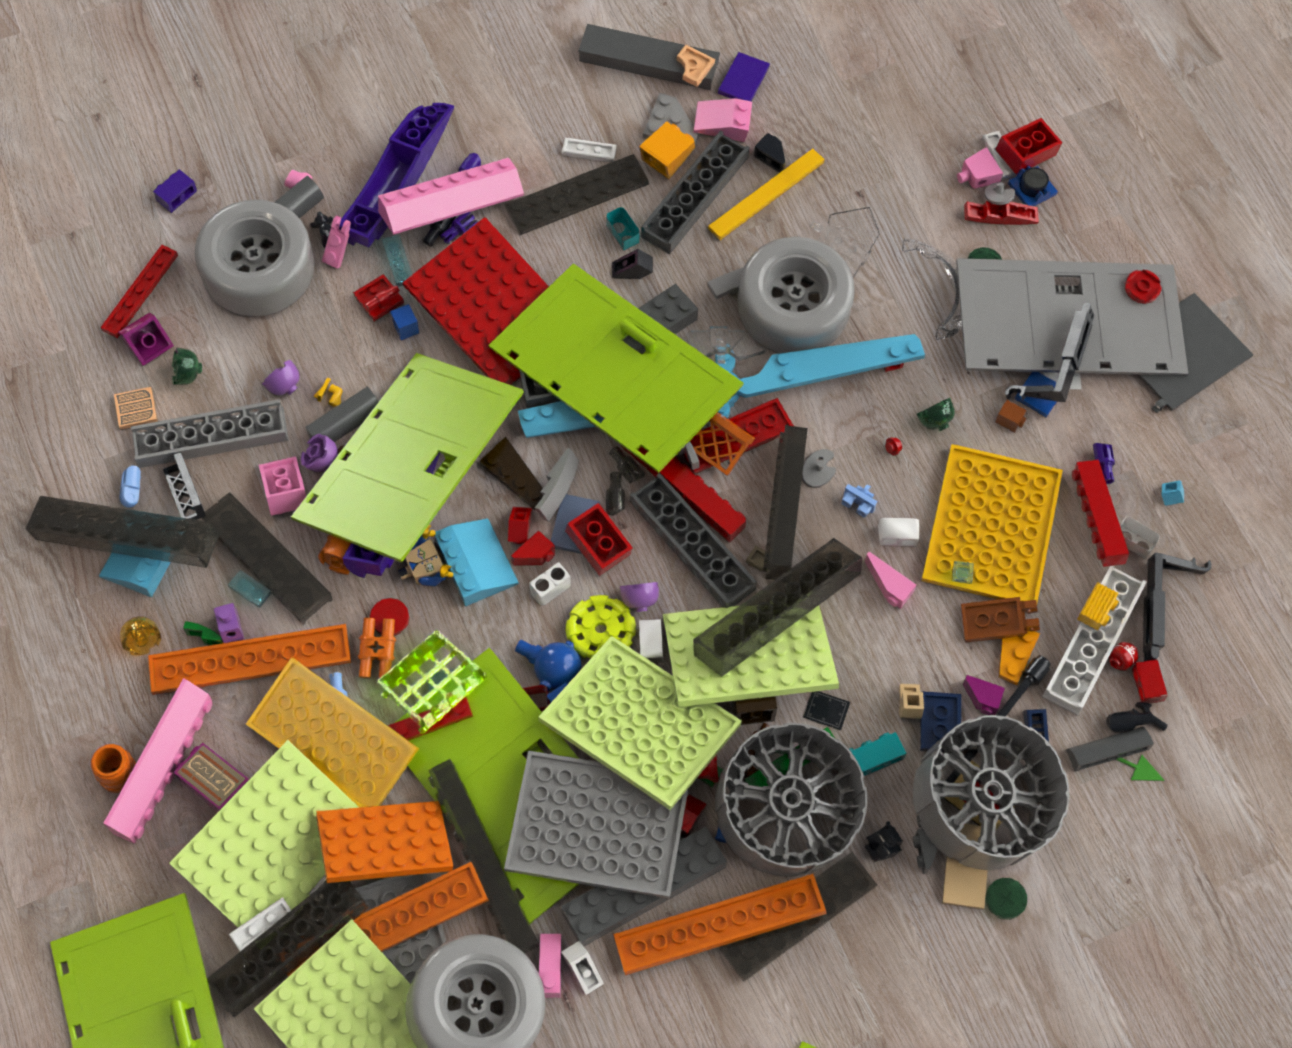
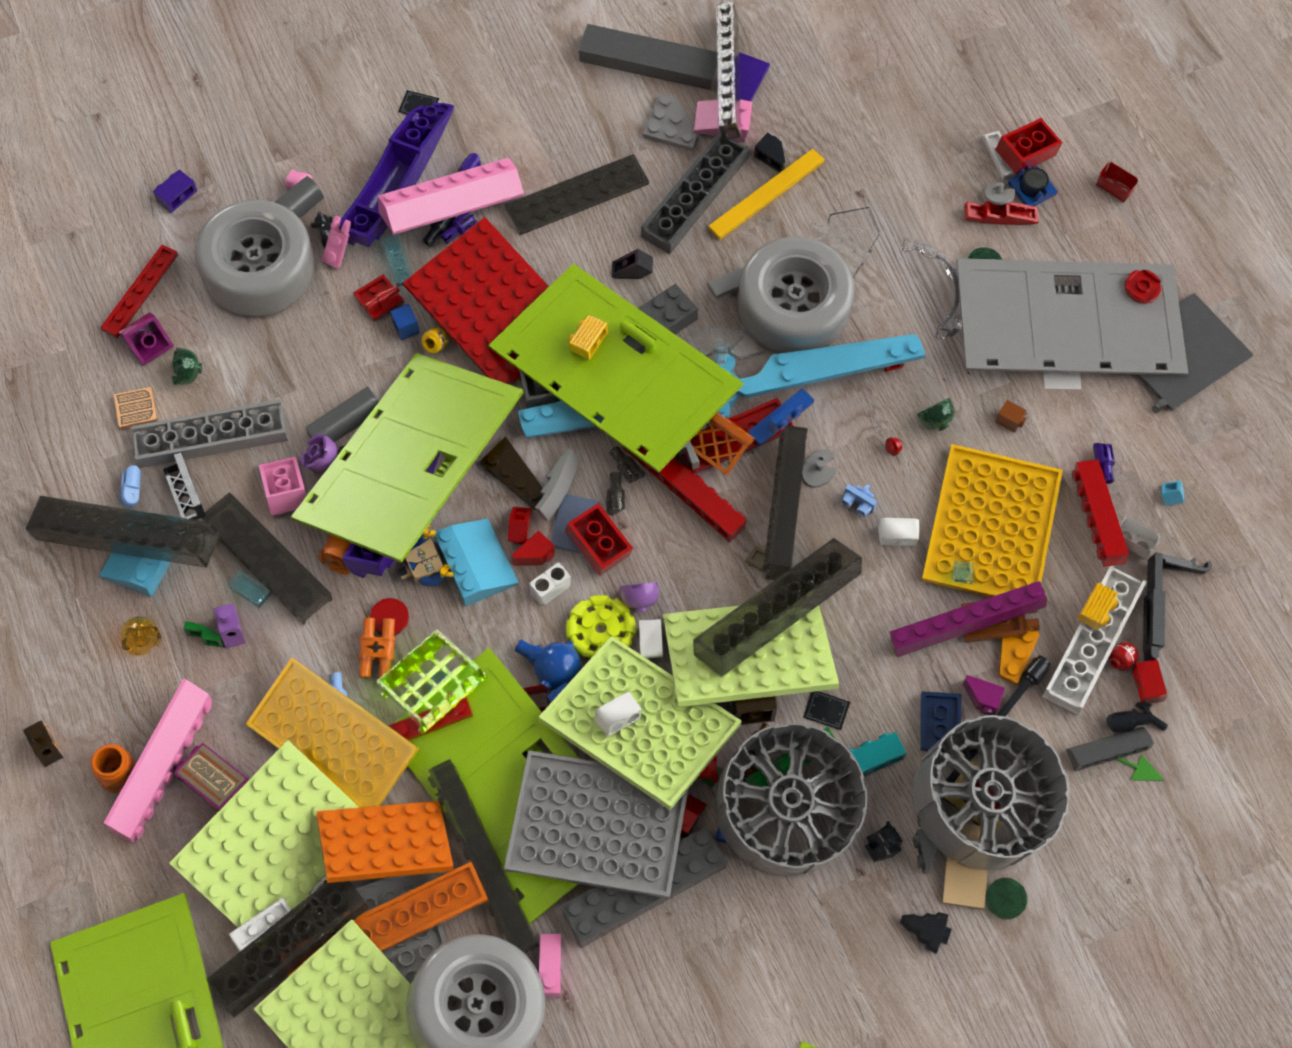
orange plate [148,624,351,695] -> none
medium lavender cylinder [262,360,300,395] -> none
yellow piece [314,377,343,407] -> none
white slope [561,941,604,995] -> none
white tile [562,138,617,163] -> none
teal piece [606,207,639,251] -> none
orange plate [613,874,827,975] -> none
dark grey tile [629,473,757,608] -> none
light orange slope [639,121,695,179] -> none
light nougat tile [677,45,715,87] -> none
clear smoke plate [719,852,877,982] -> none
bright pink slope [865,552,916,609] -> none
tan brick [899,684,924,719] -> none
bright pink torso [957,147,1003,189] -> none
black hinge [1005,302,1095,402] -> none
blue tile [1015,372,1057,418] -> none
dark blue slope [1023,709,1049,742] -> none
none -> dark brown torso [23,720,64,767]
none -> black sticker [398,90,440,114]
none -> yellow head [421,327,449,354]
none -> yellow brick [568,315,609,360]
none -> white piece [594,692,642,737]
none -> clear smoke brick [717,1,741,141]
none -> blue bracket [748,389,814,446]
none -> magenta brick [889,581,1047,657]
none -> black rock [900,912,952,954]
none -> red piece [1096,161,1138,202]

